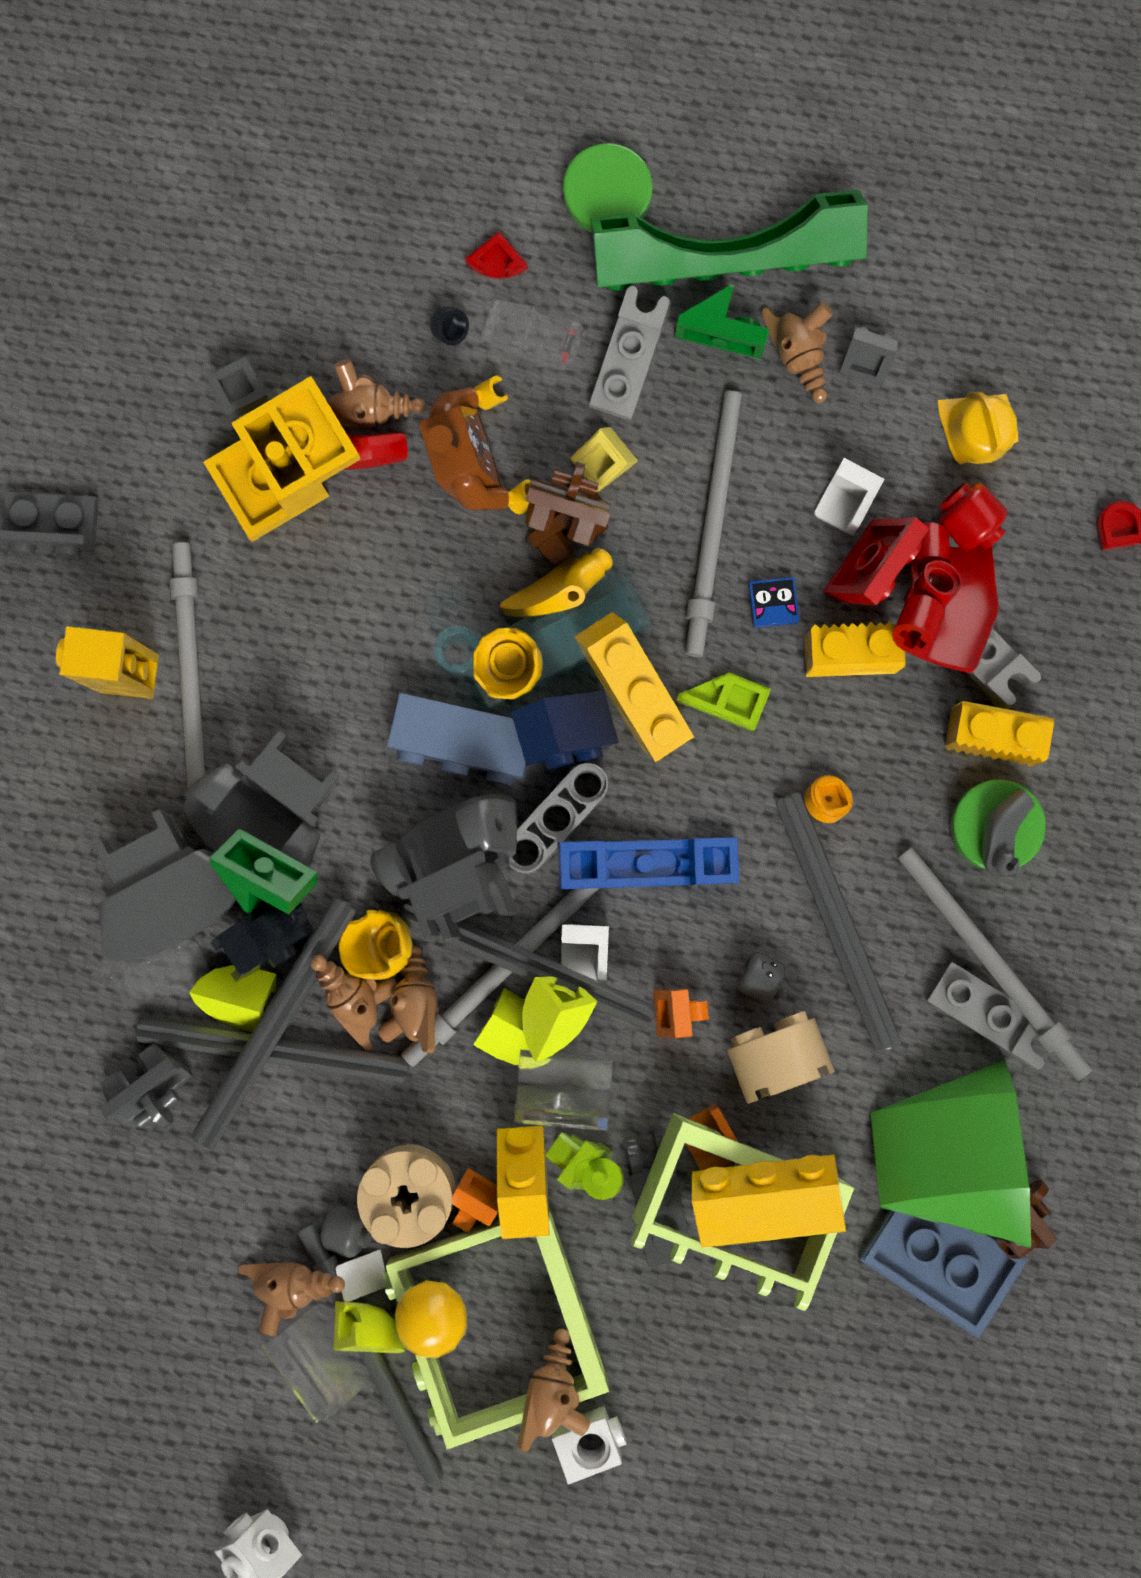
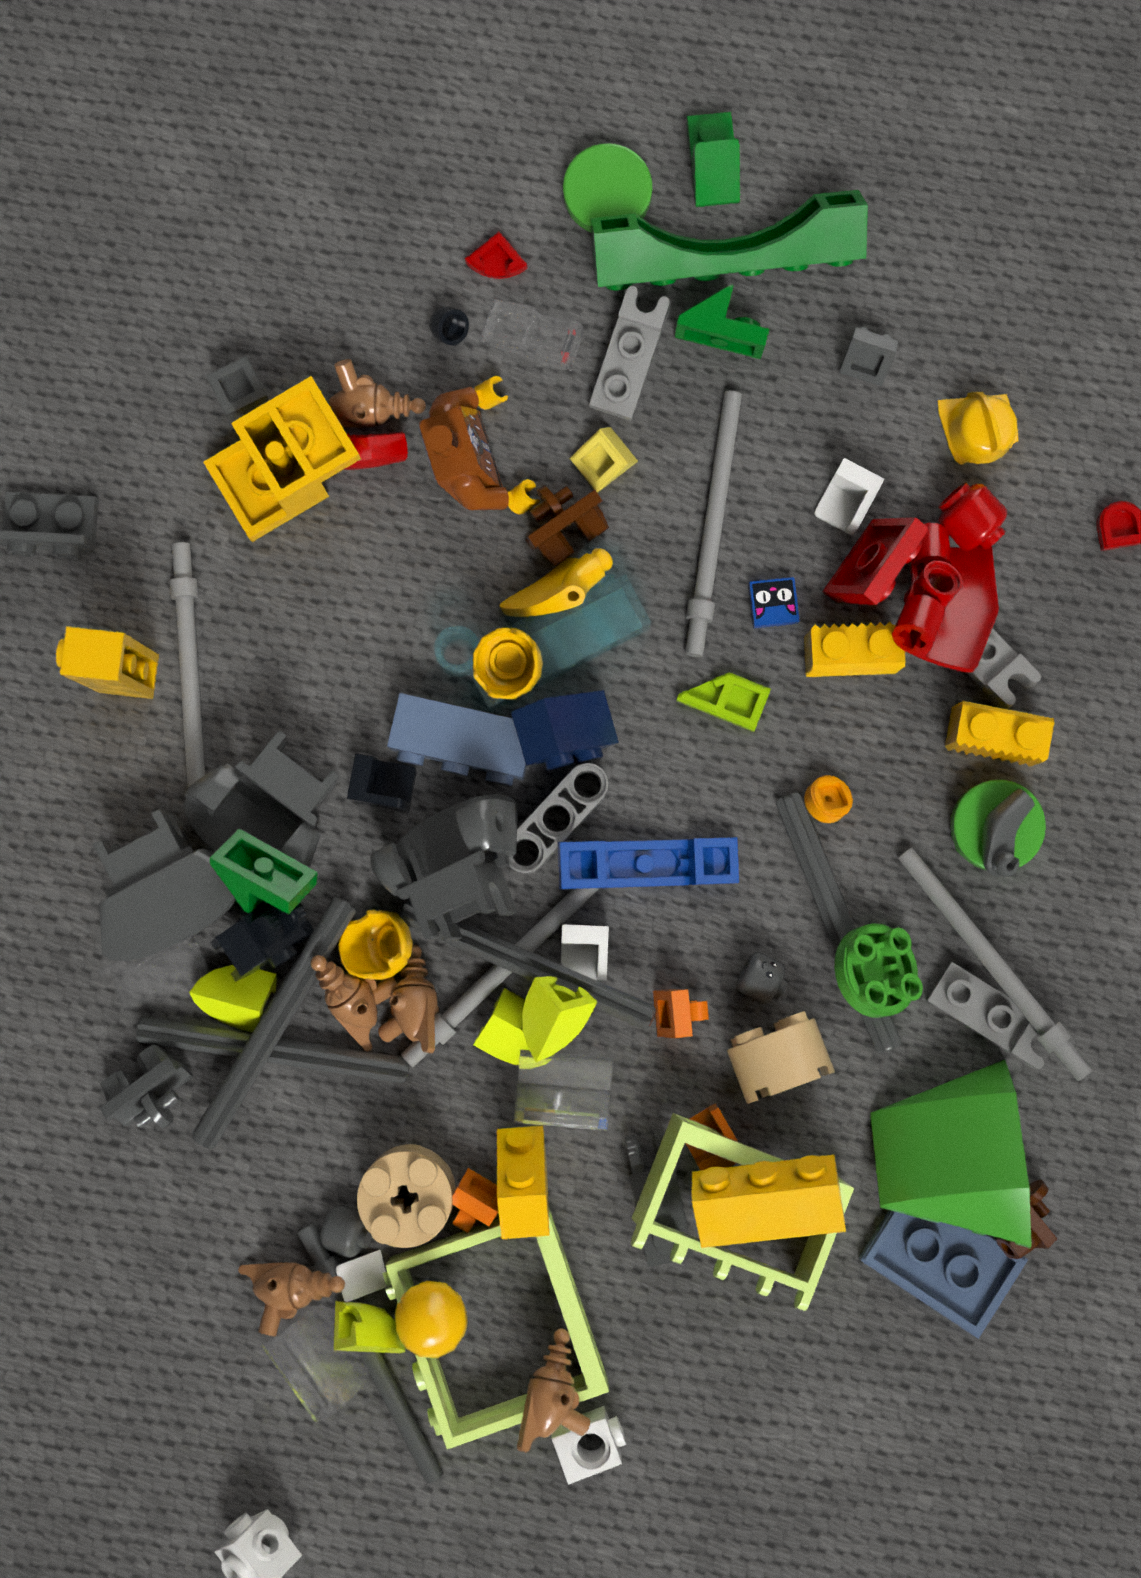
reddish brown hips [525,462,610,546] -> none
lime hips [545,1133,624,1200] -> none
yellow brick [574,612,694,762] -> none
medium nougat piece [762,301,834,403] -> none
none -> black panel [346,753,417,812]
none -> green slope [686,112,740,207]
none -> bright green tile [834,924,923,1018]

